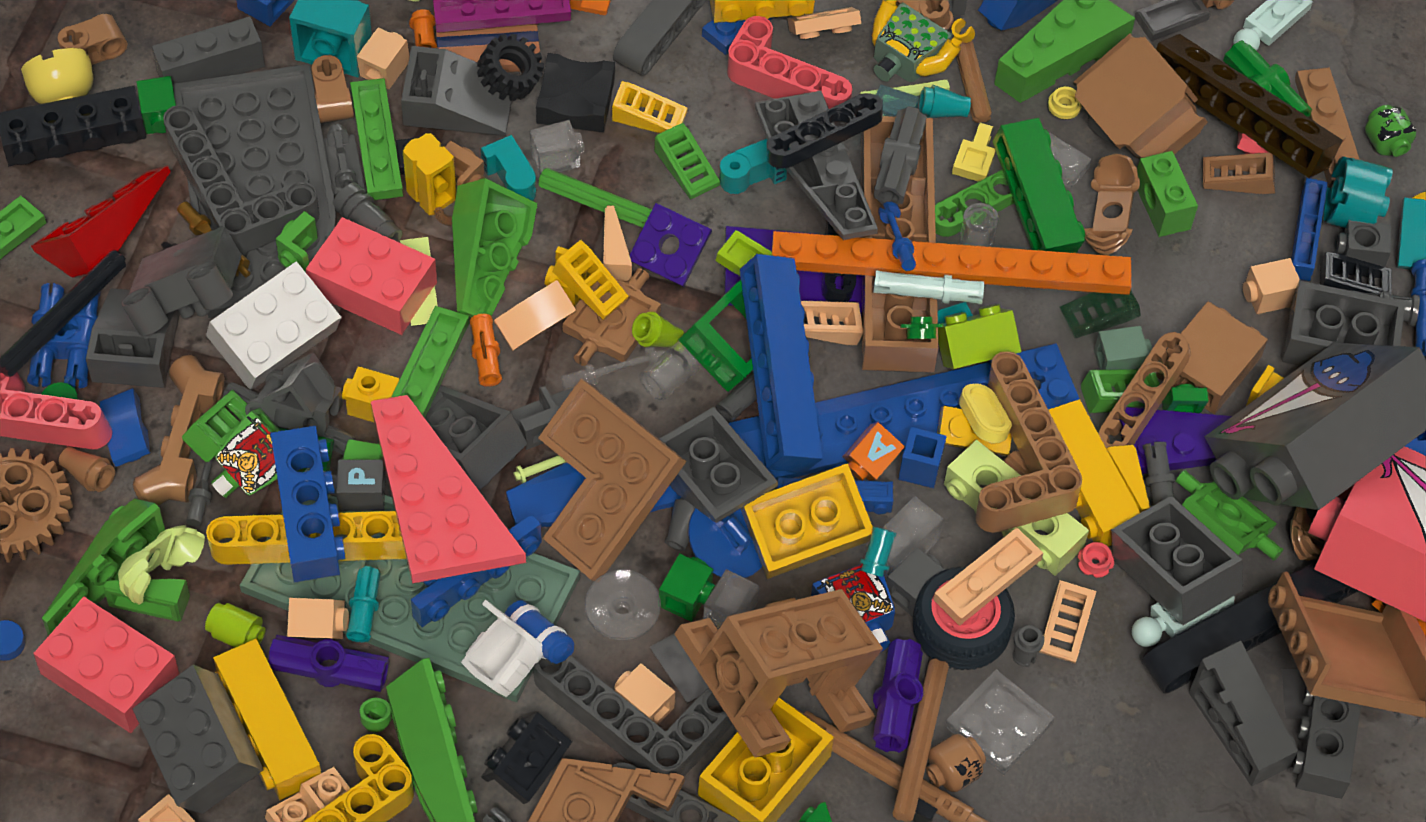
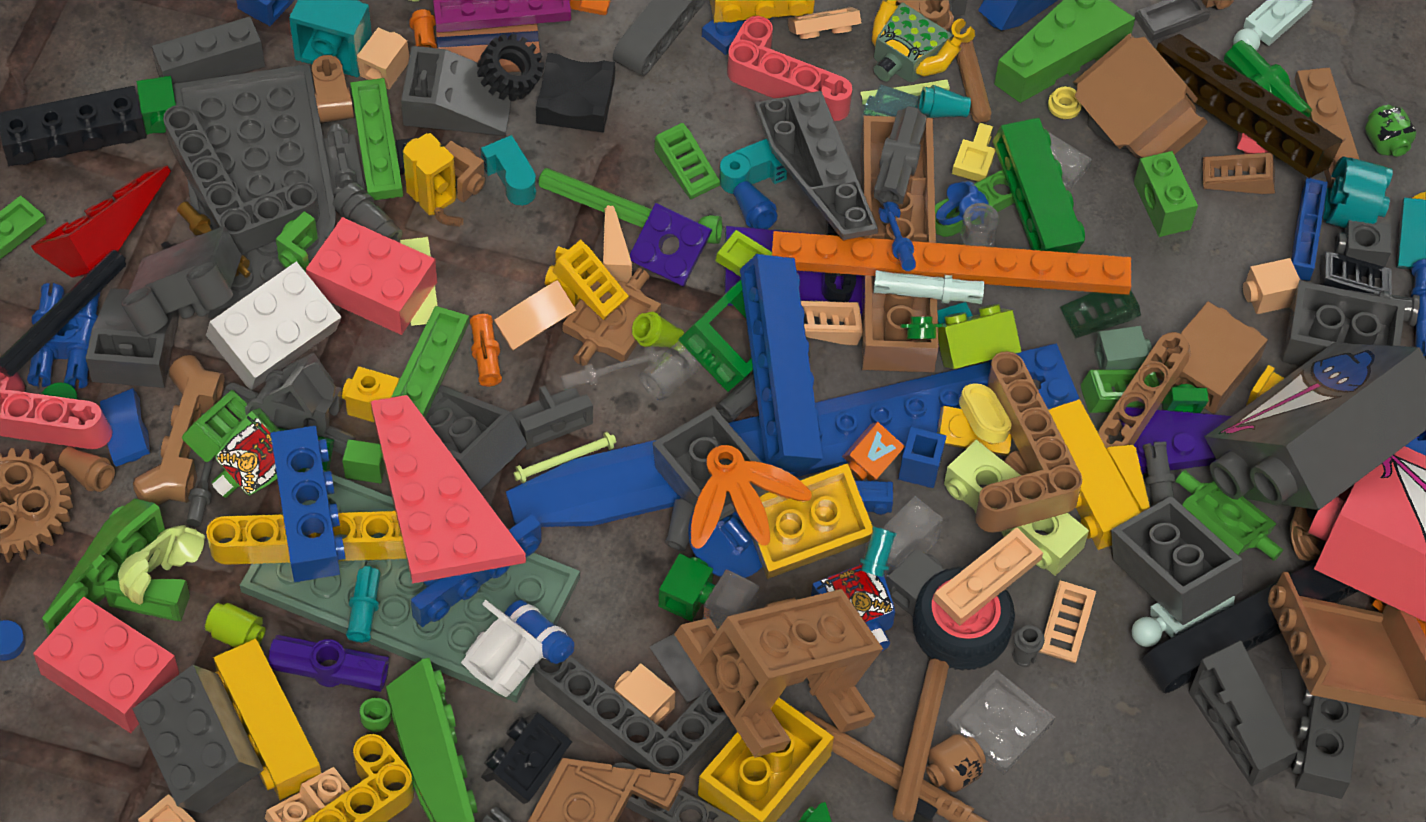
light yellow cylinder [21,48,94,104] -> none
medium nougat piece [57,14,128,65] -> none
light nougat brick [287,598,349,639] -> none
dark grey brick [330,460,386,511] -> none
bright green wedge [452,178,537,317] -> none
clear brick [530,120,585,174] -> none
medium nougat plate [538,378,687,583] -> none
clear dish [585,570,661,640] -> none
yellow slope [612,81,688,133] -> none
black beam [767,93,883,169] -> none
dark purple piece [873,639,923,753] -> none
coral plate [1078,542,1114,578] -> none
medium nougat piece [1084,154,1140,255] -> none
none -> orange plant [691,445,812,549]
none -> bright green hinge [698,215,723,244]
none -> blue cone [733,181,778,229]
none -> blue piece [936,181,989,225]

